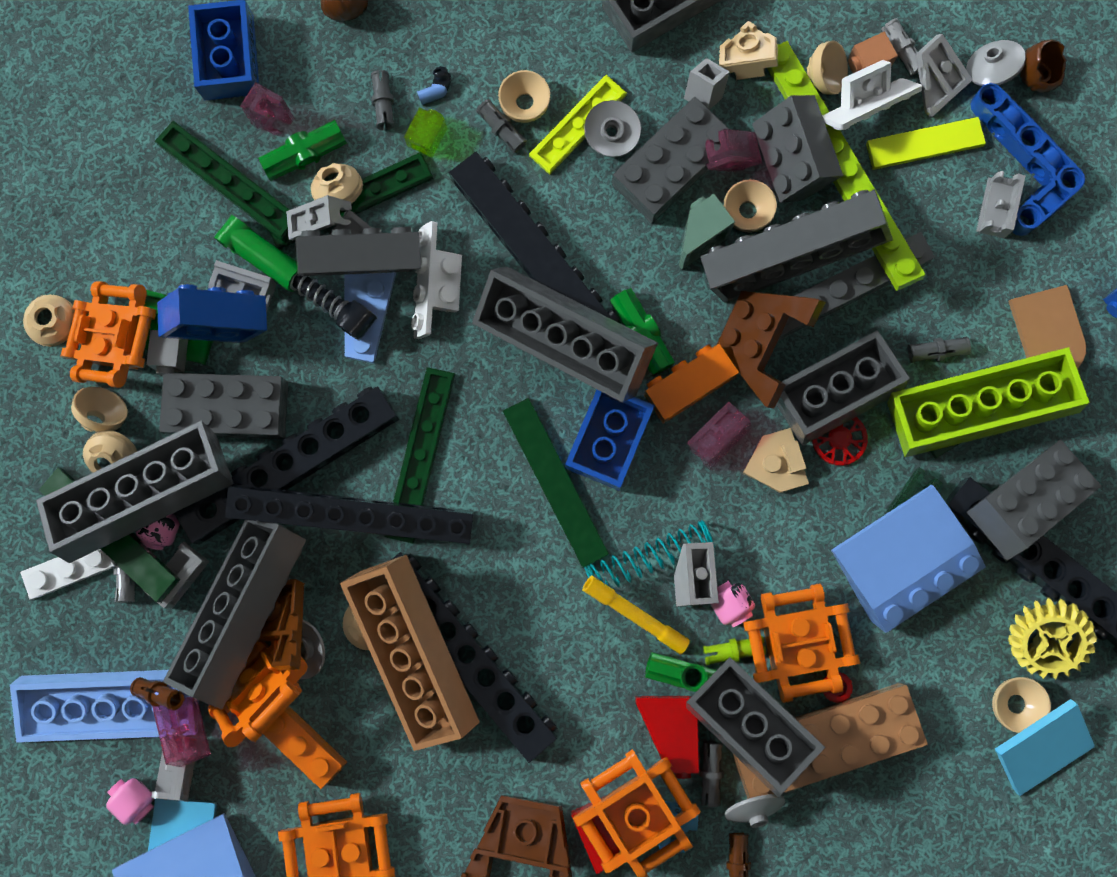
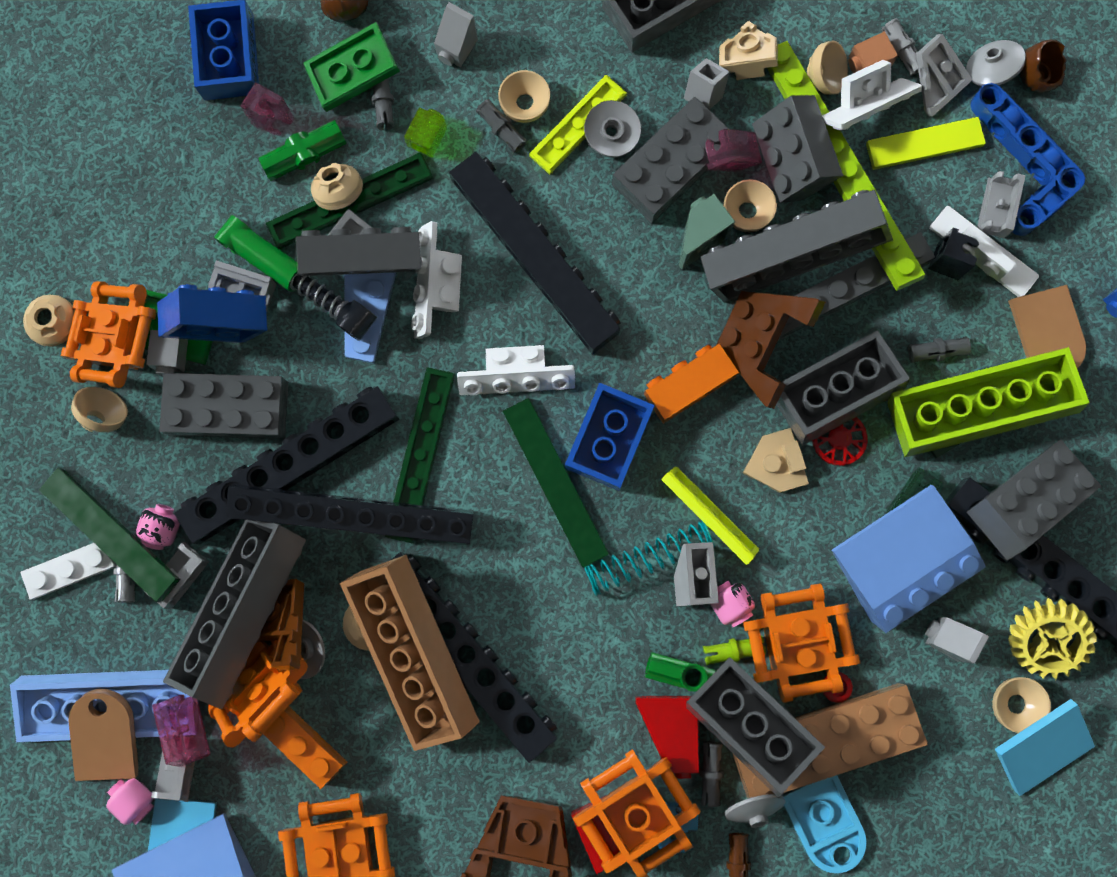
dark grey brick [36,421,234,563] -> none
tan piece [83,430,137,473] -> none
reddish brown pin [130,677,184,710] -> none
dark green tile [154,121,290,243] -> none
light grey hinge [286,195,352,240] -> none
arm [417,66,451,105] -> none
dark grey brick [472,267,658,403] -> none
yellow piece [582,575,690,654] -> none
green piece [610,288,675,376] -> none
clear pink hinge [687,402,751,470] -> none
none -> medium nougat tile [69,689,138,781]
none -> green tile [303,22,400,112]
none -> light grey slope [434,2,478,67]
none -> white bracket [457,345,575,395]
none -> neon yellow tile [661,466,759,565]
none -> medium azure tile [782,775,866,873]
none -> light grey slope [925,617,989,664]
none -> black hinge [928,227,979,280]
none -> white bracket [930,206,1039,297]

